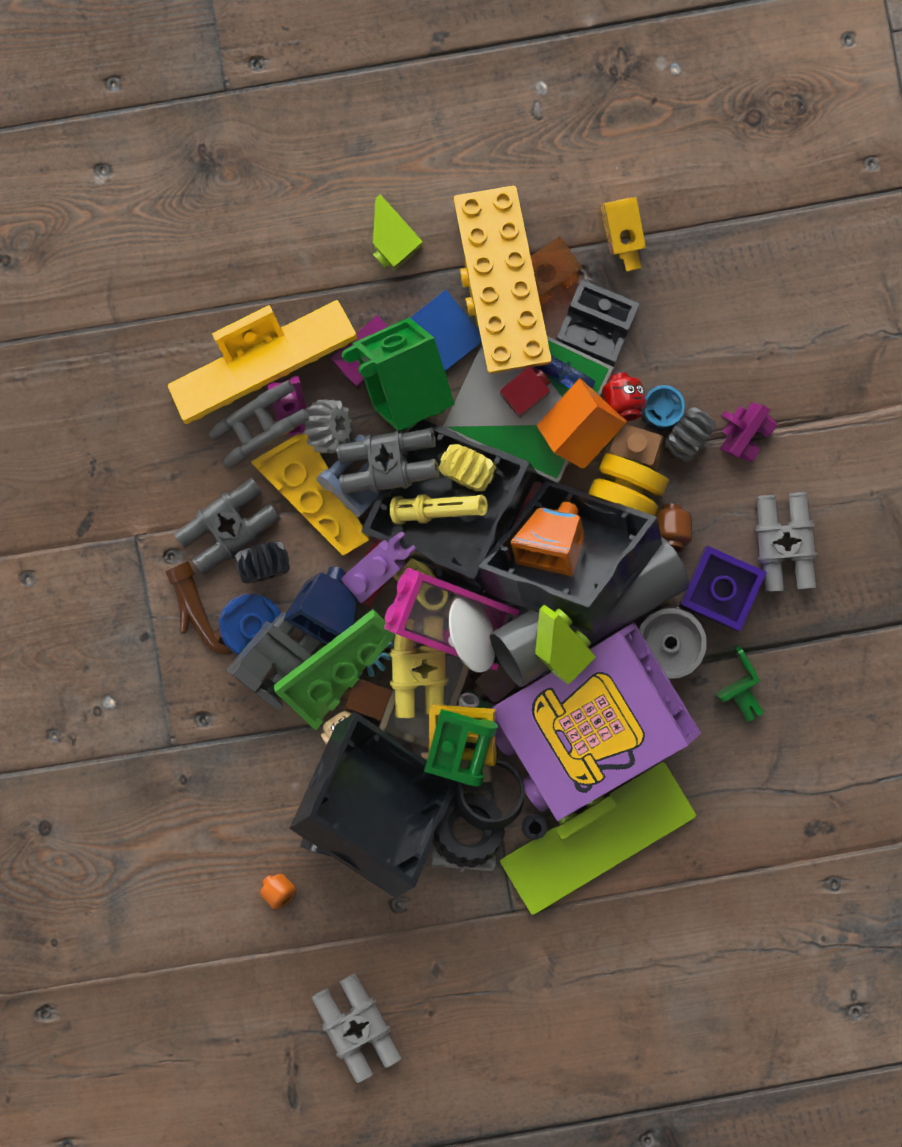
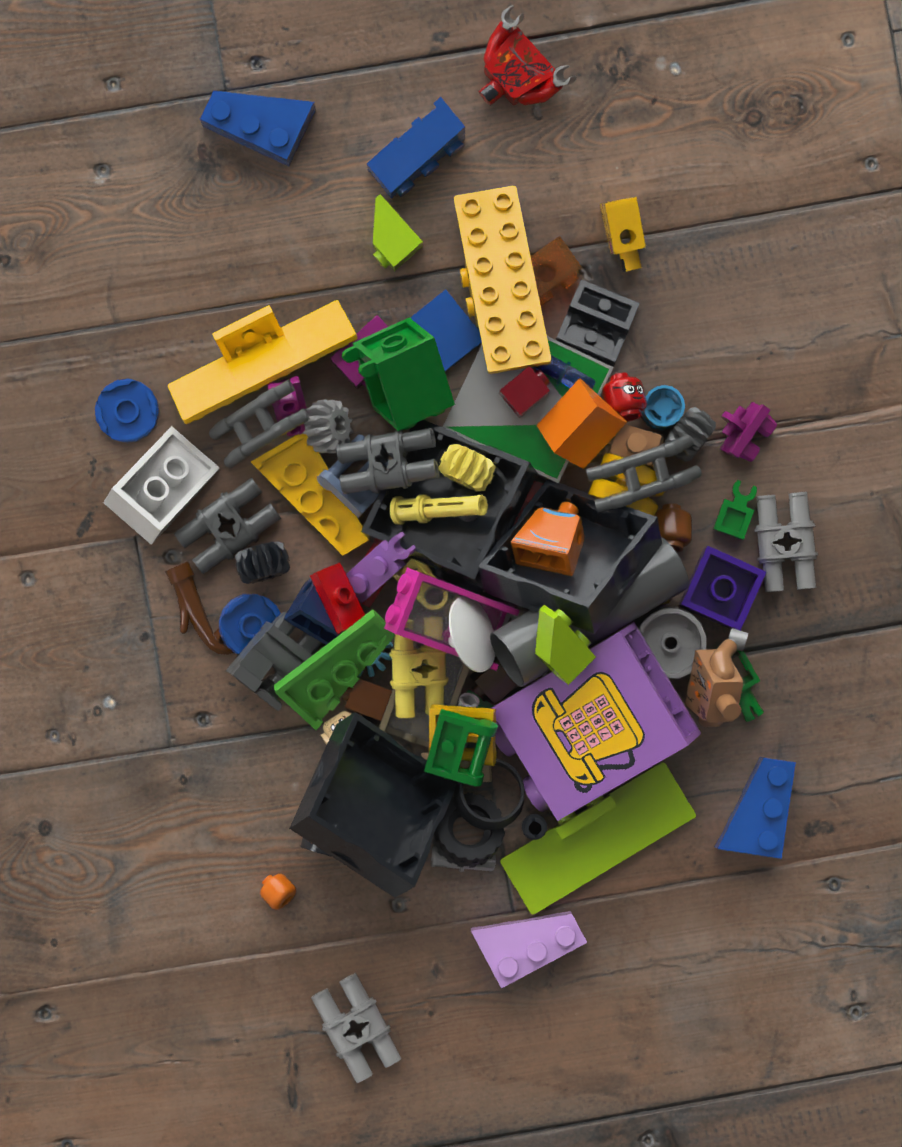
none -> blue tile [95,379,159,443]
none -> white slope [103,426,219,545]
none -> blue wedge [200,91,316,166]
none -> red plate [310,562,365,634]
none -> blue wedge [367,97,465,199]
none -> lavender wedge [471,911,587,988]
none -> red torso [478,6,576,106]
none -> dark grey piece [586,435,702,512]
none -> medium nougat torso [685,628,748,728]
none -> green plate [713,480,757,540]
none -> blue wedge [714,757,796,859]

